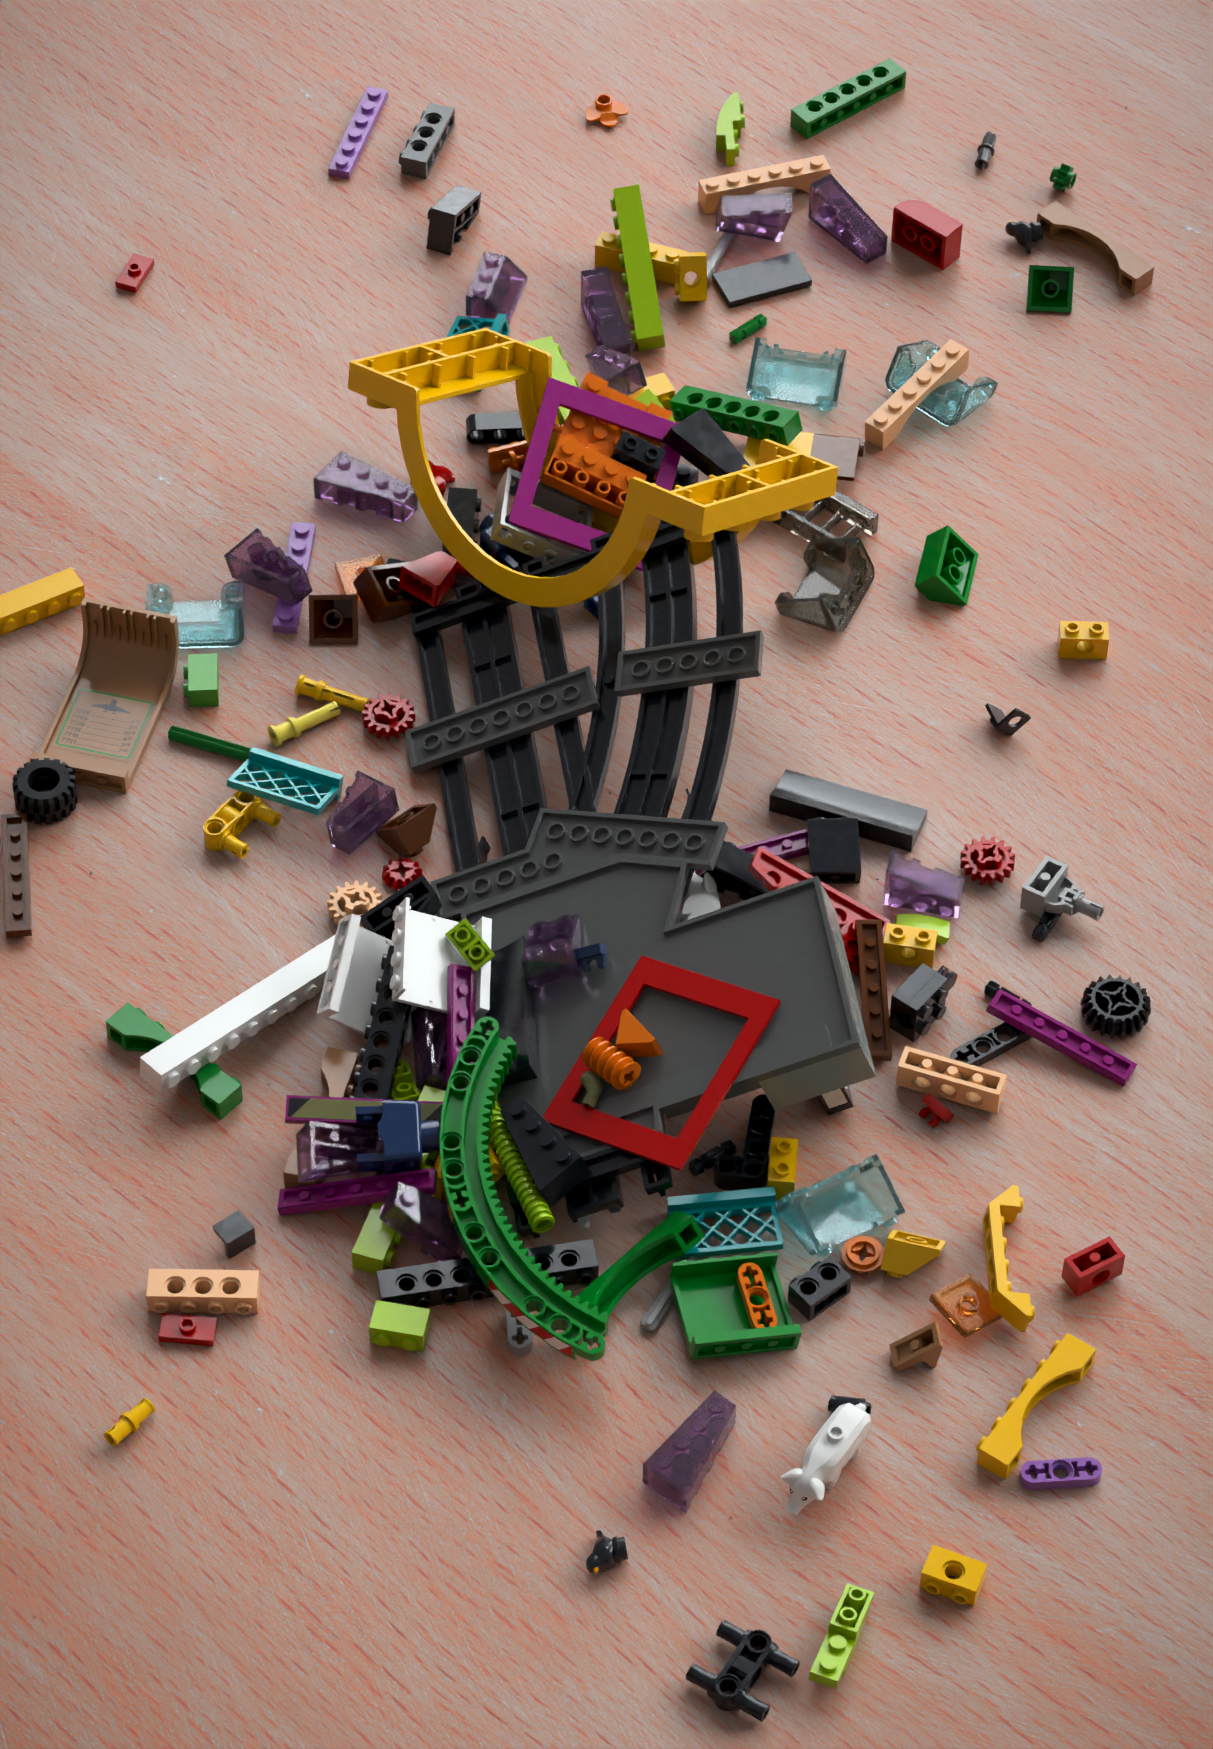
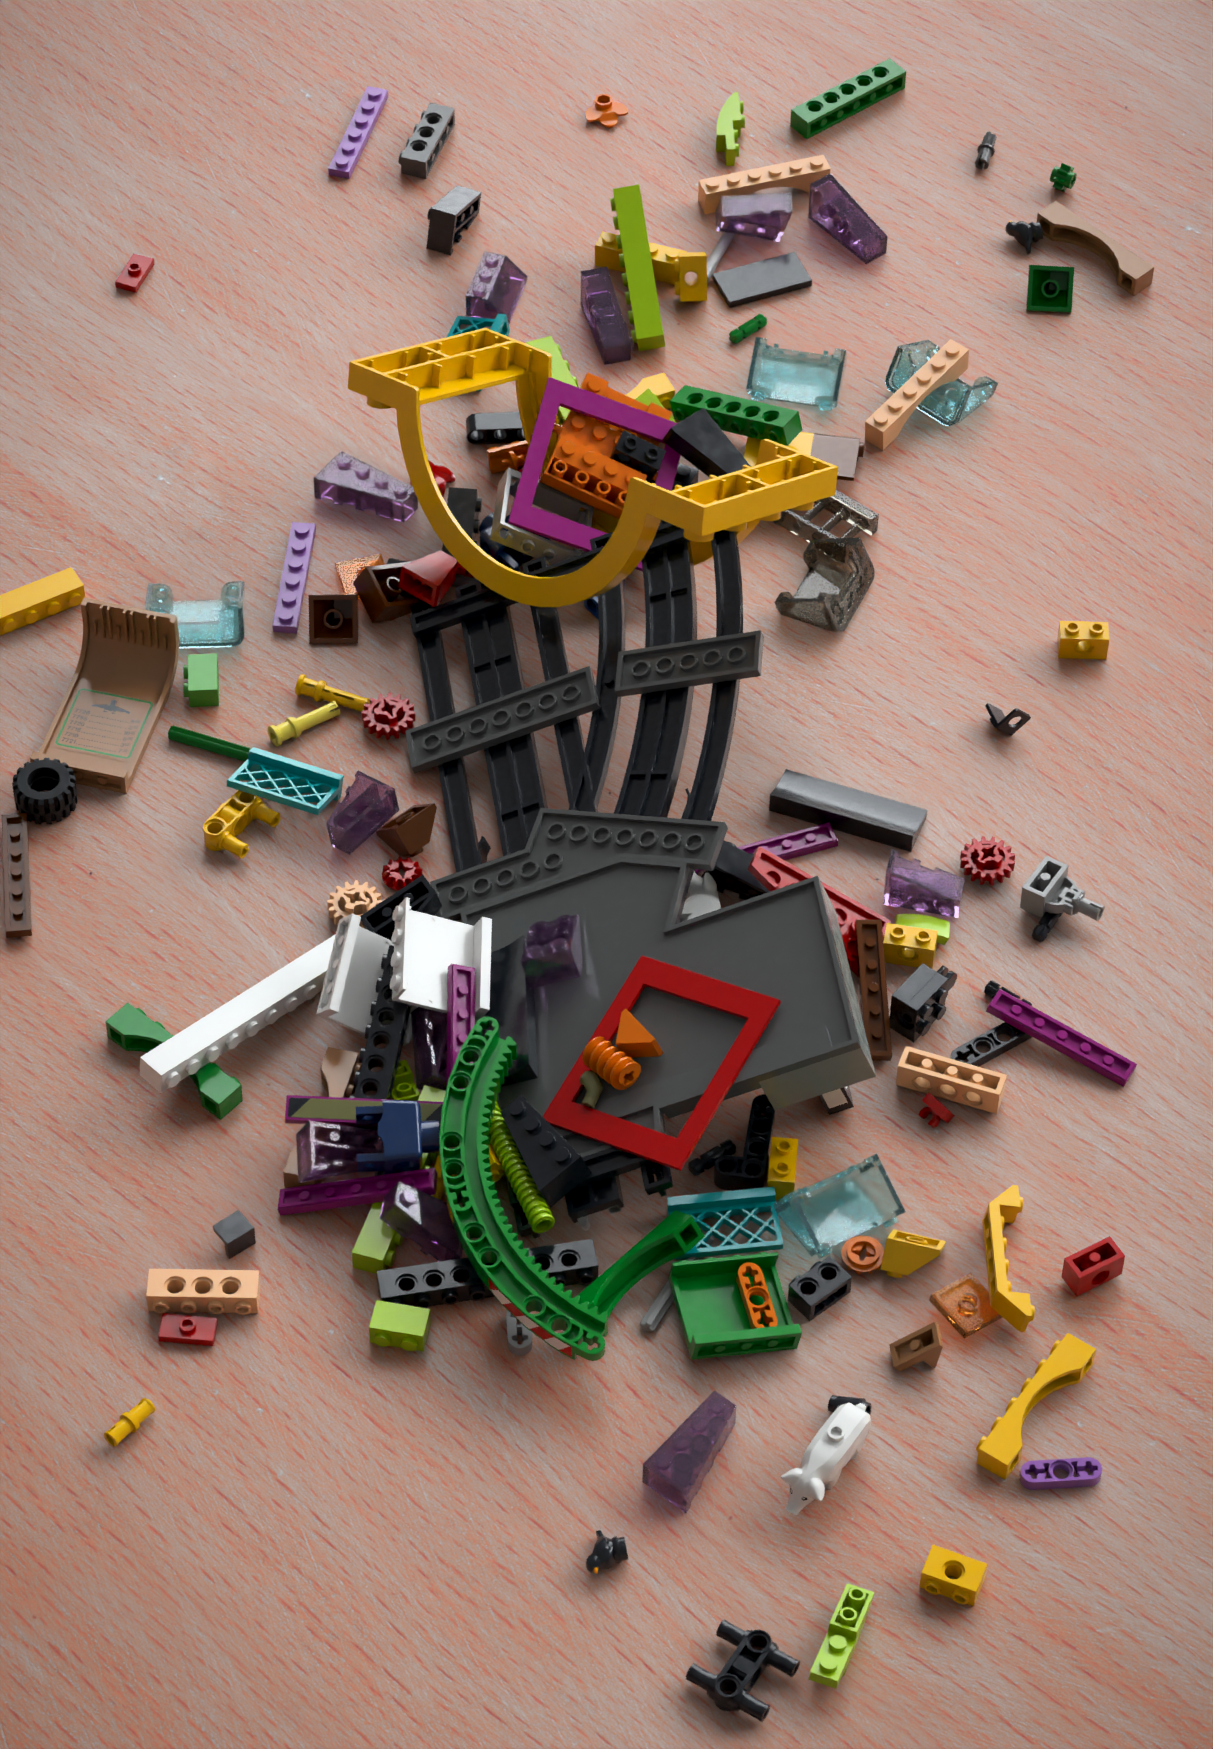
clear purple wedge [224,528,312,605] -> none
lime slope [445,918,496,972] -> none
dark blue tile [574,943,608,972] -> none
wedge [585,345,647,396] -> none
black panel [806,816,862,884] -> none
red brick [891,200,963,270] -> none
green slope [914,525,979,606] -> none
black gear [1080,974,1151,1039] -> none

